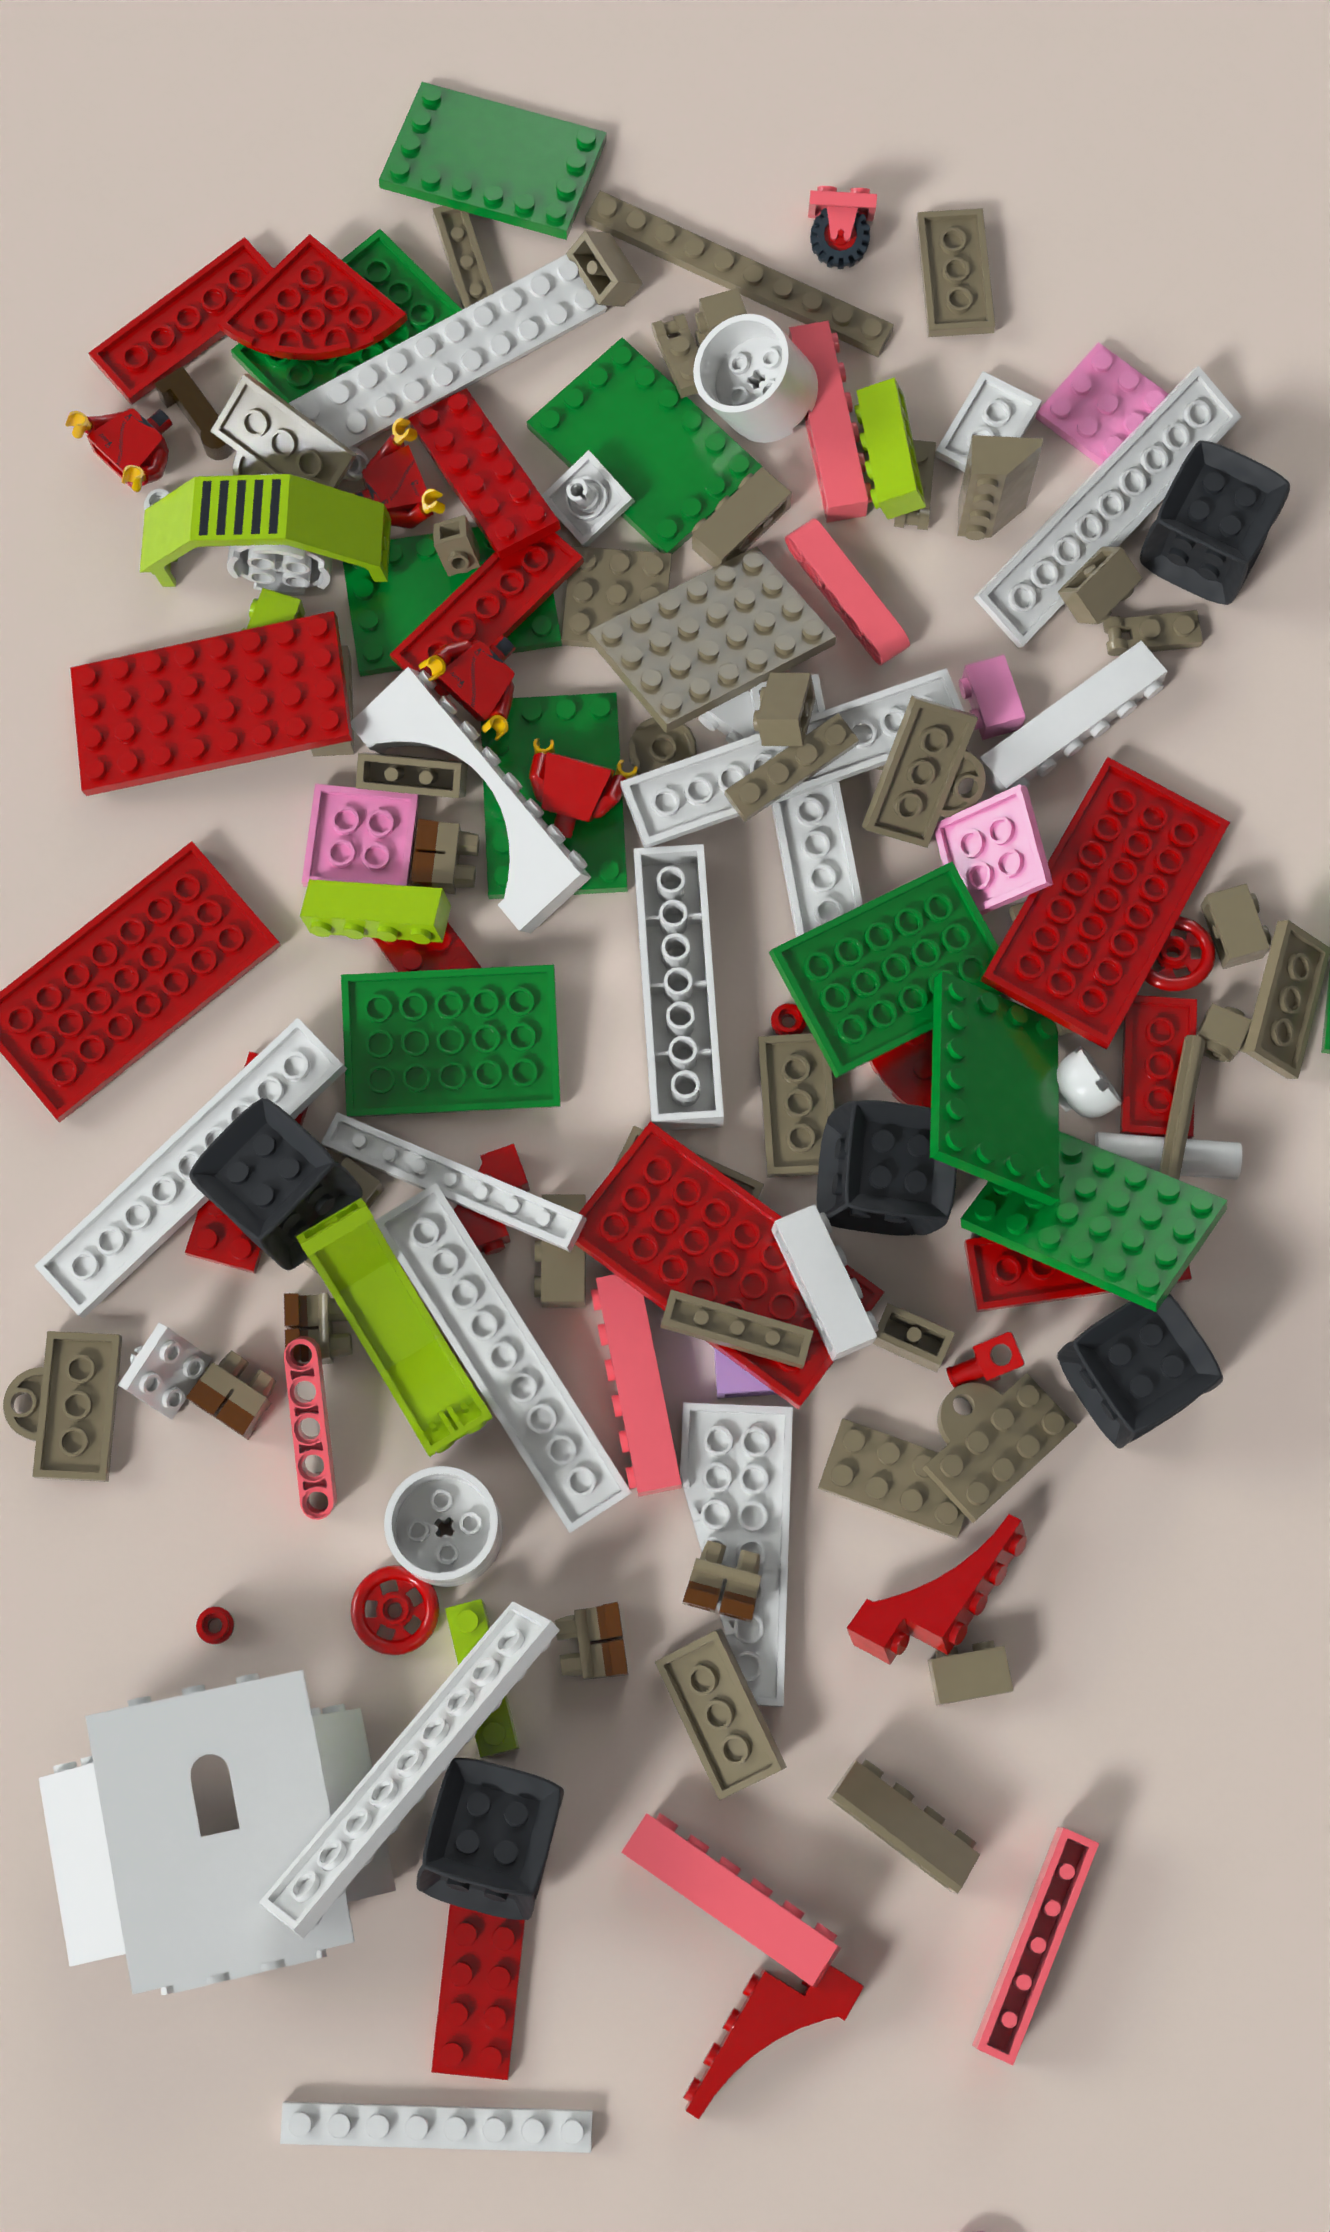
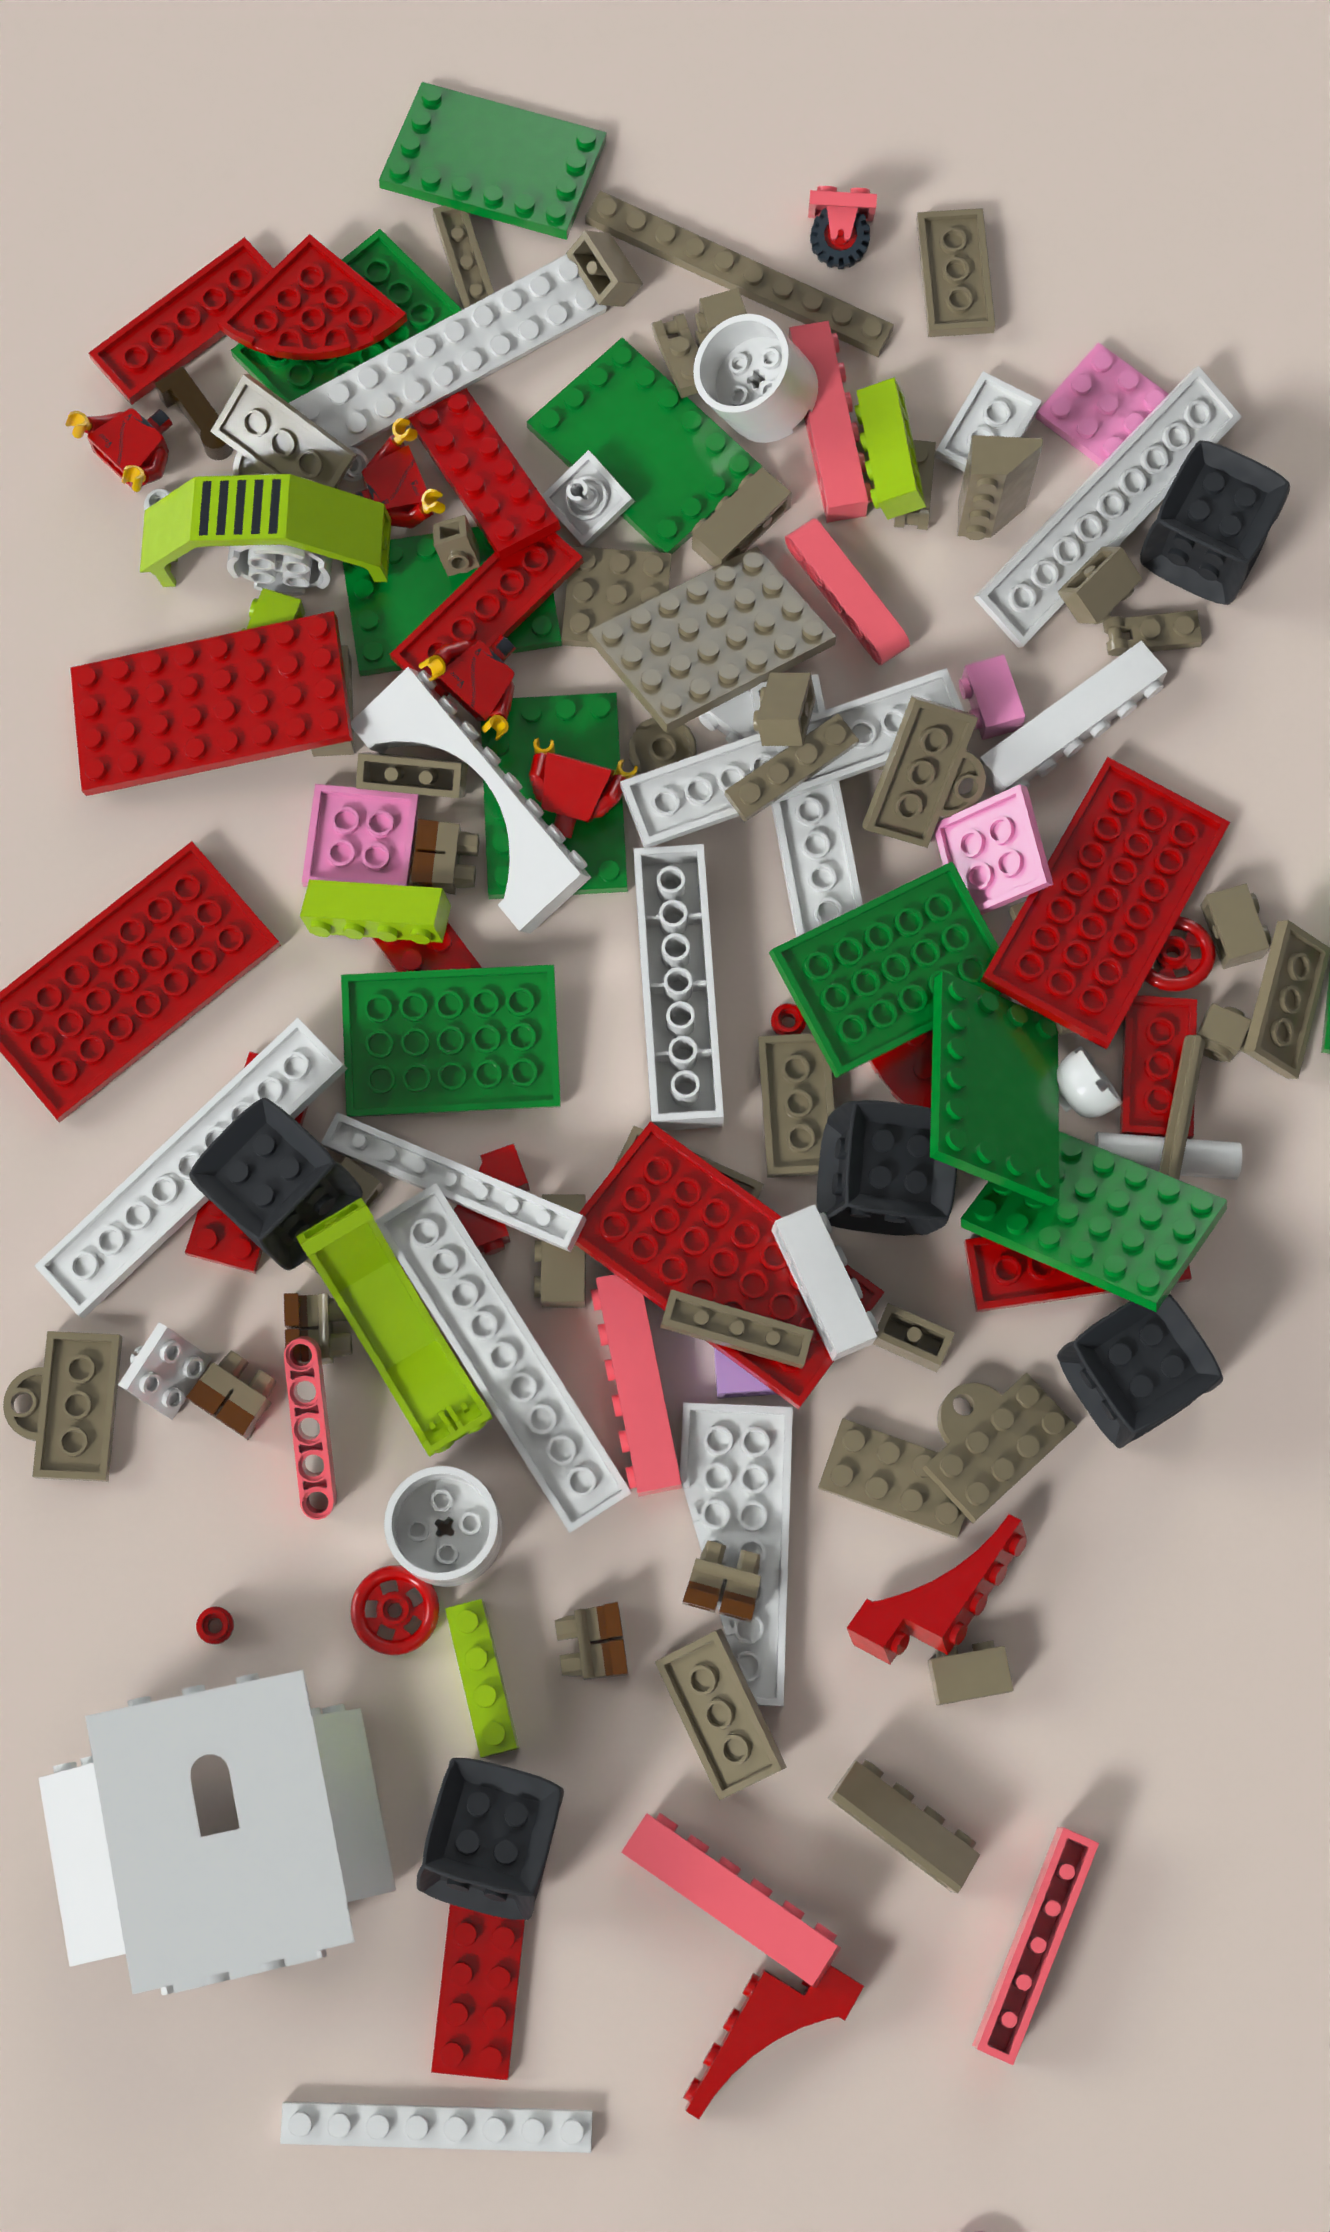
white plate [259,1601,560,1939] -> none
red bracket [946,1332,1025,1388] -> none

